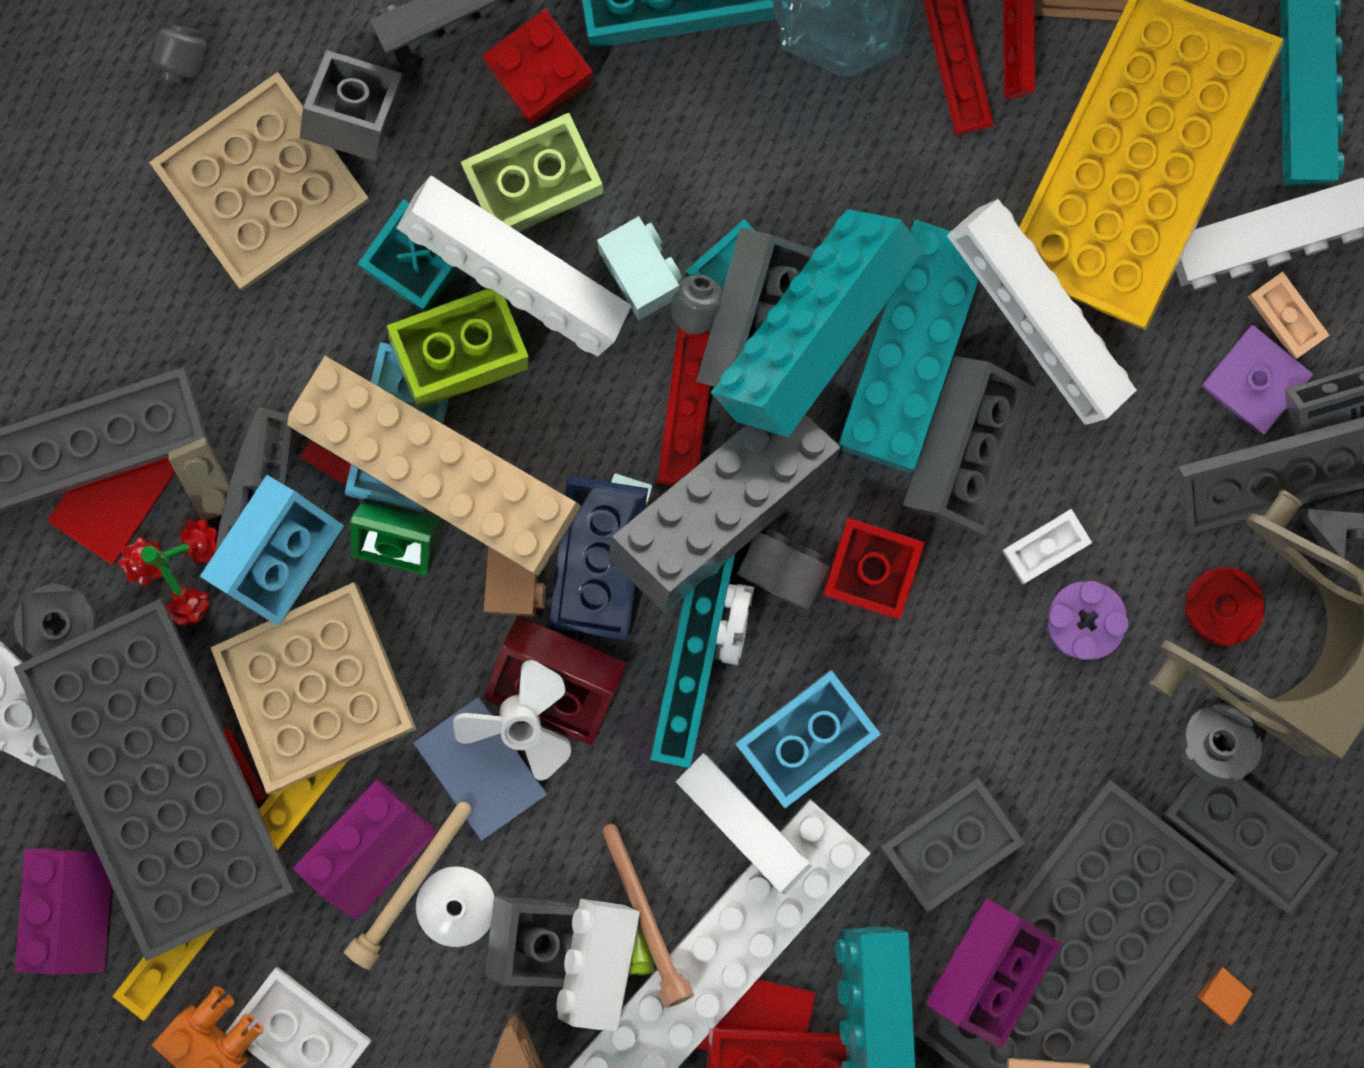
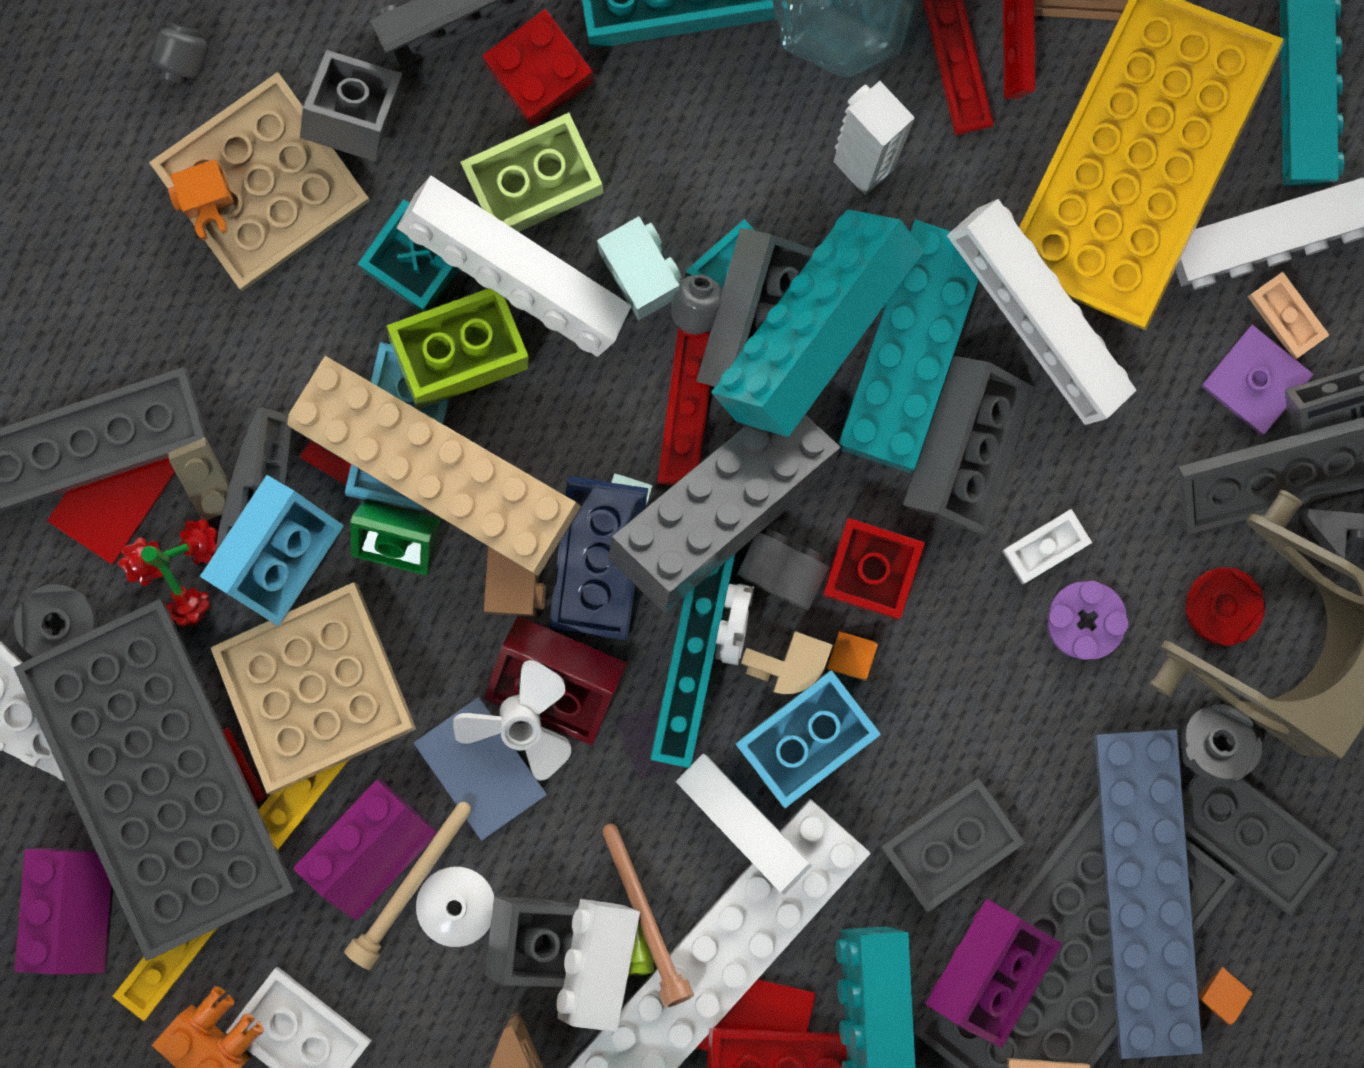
none -> orange brick [168,159,235,241]
none -> tan brick [740,632,833,694]
none -> orange slope [827,631,878,681]
none -> white brick [833,81,915,196]
none -> sand blue plate [1094,729,1203,1059]

